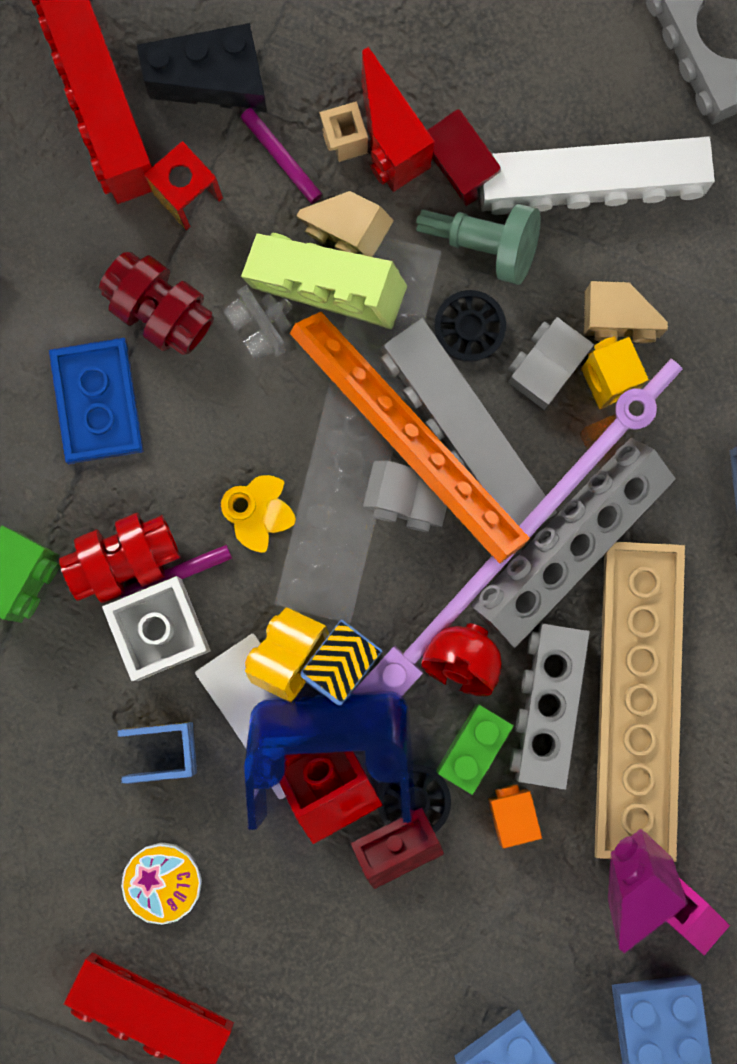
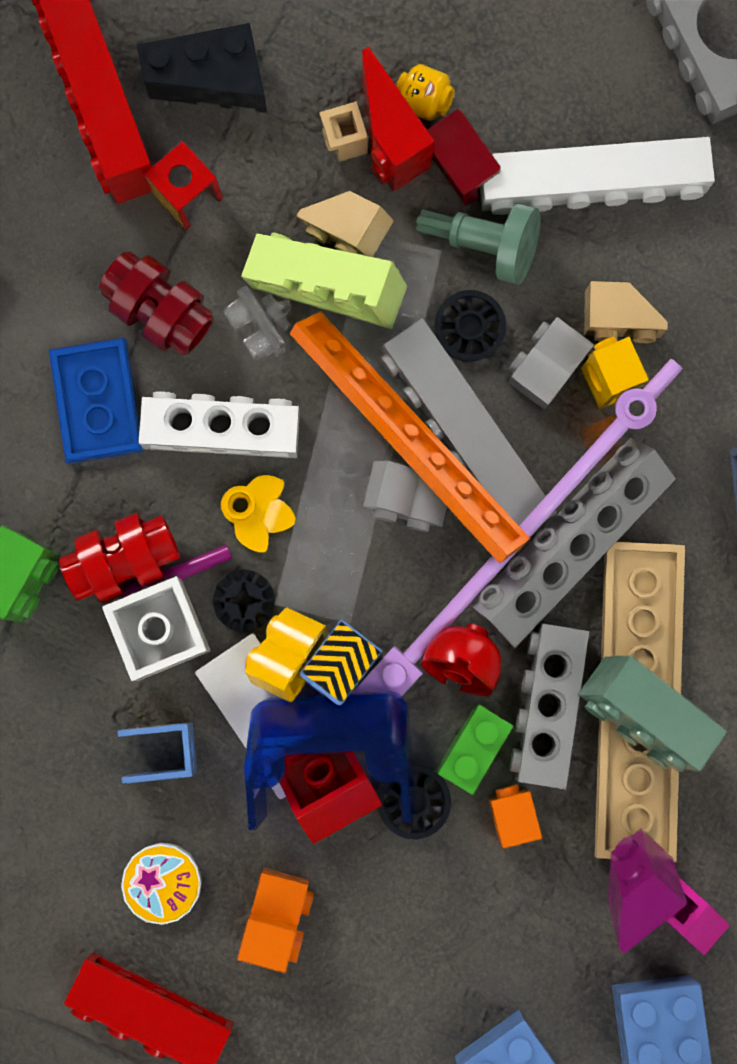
magenta bar [240,108,323,204] -> none
dark red panel [350,808,444,889] -> none
none -> white brick [139,392,300,458]
none -> black gear [212,569,275,632]
none -> orange brick [237,868,315,973]
none -> yellow head [396,64,455,121]
none -> sand green brick [578,656,728,772]

